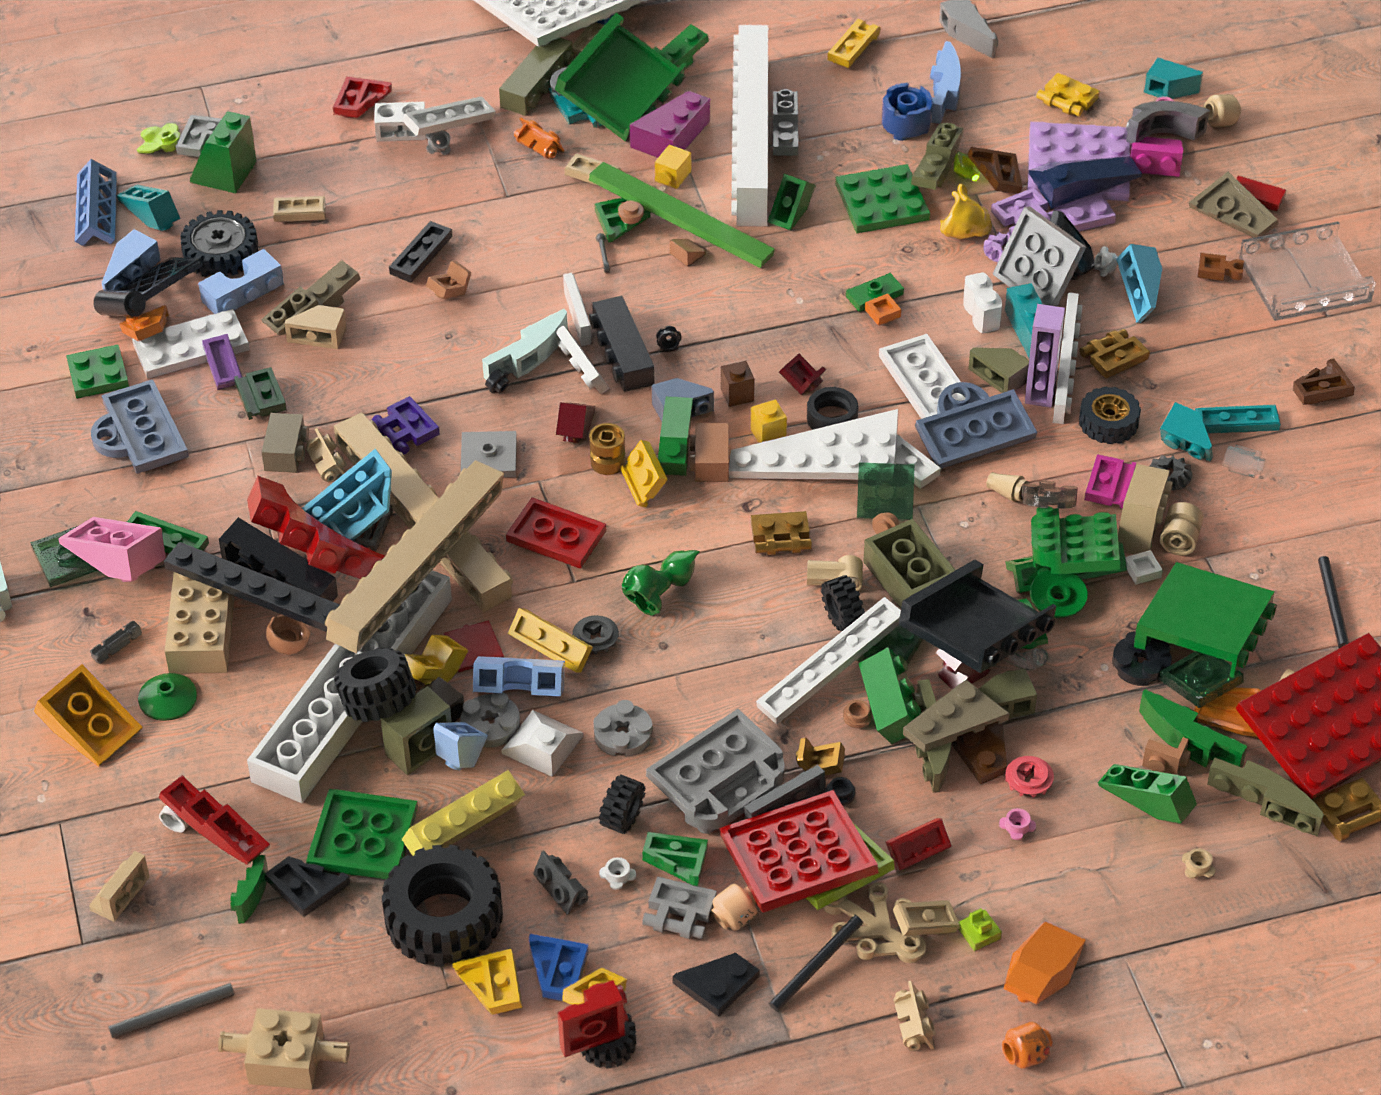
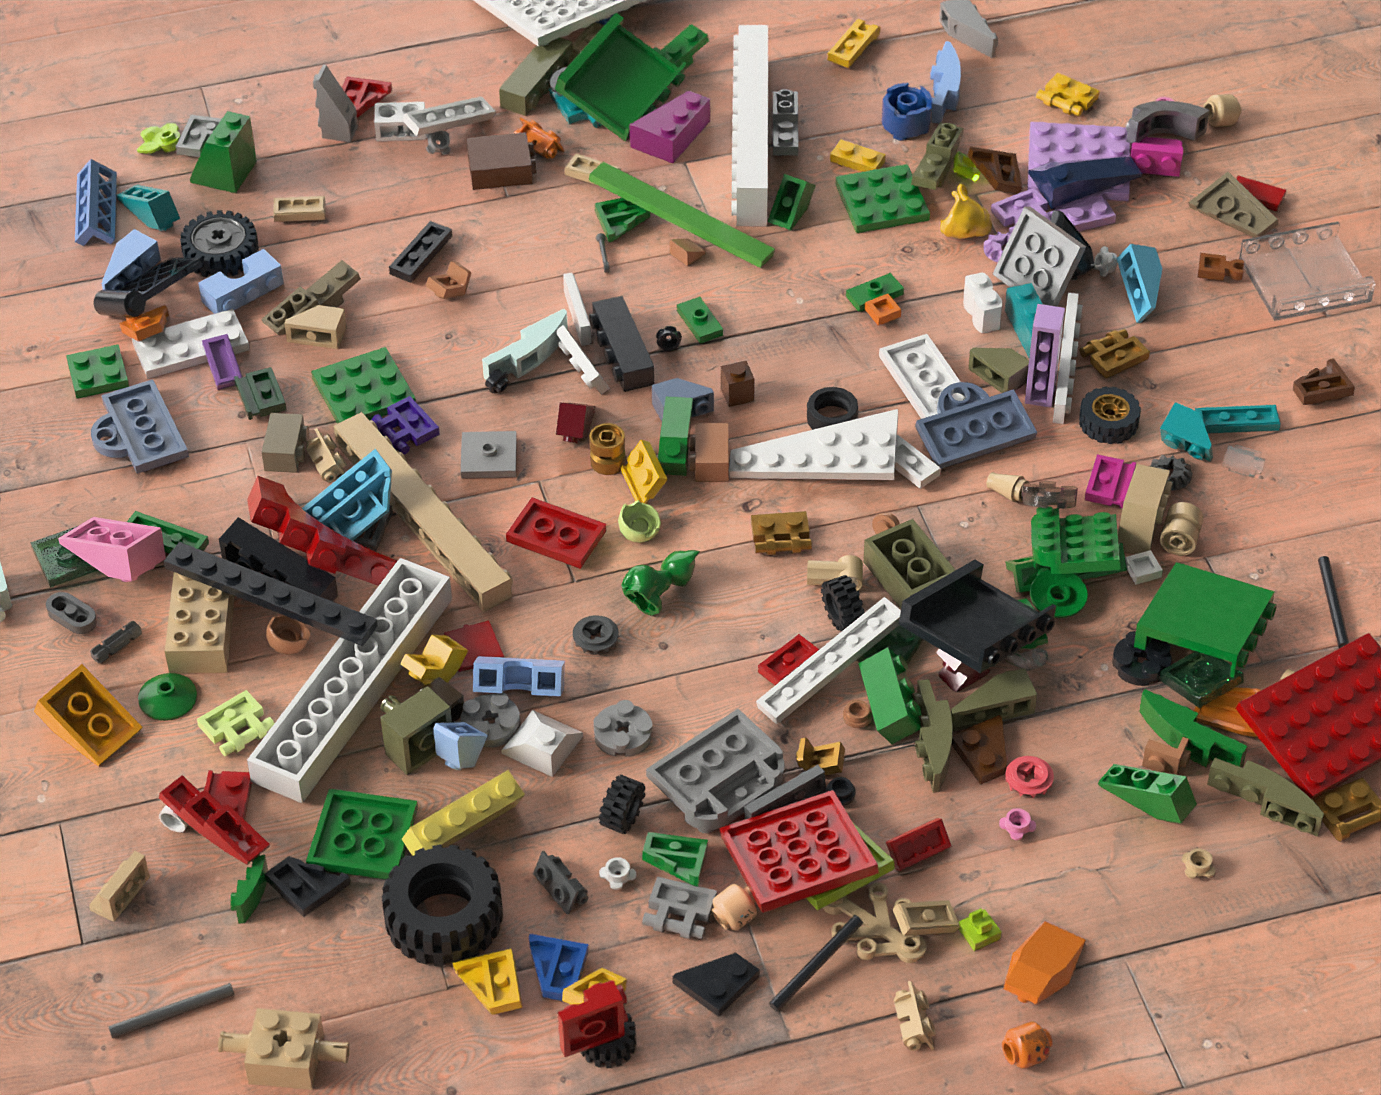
tan brick [325,460,504,654] -> none
black tyre [334,648,416,722] -> none
yellow plate [507,608,593,673] -> none
nougat plate [618,201,644,224] -> none
yellow brick [655,145,691,189] -> none
yellow brick [751,399,787,443] -> none
dark red bracket [779,353,826,395] -> none
clear green plate [857,462,915,521] -> none
dark tan wing [903,680,1009,752] -> none
teal slope [1144,57,1203,99] -> none
none -> dark grey plate [46,592,97,634]
none -> yellowish green plate [197,690,275,757]
none -> red plate [205,770,252,820]
none -> green plate [311,347,416,424]
none -> light grey slope [313,65,358,142]
none -> brick [467,132,537,190]
none -> yellowish green hair [618,500,661,543]
none -> green plate [677,297,723,344]
none -> red plate [758,634,820,685]
none -> yellow plate [830,139,886,172]

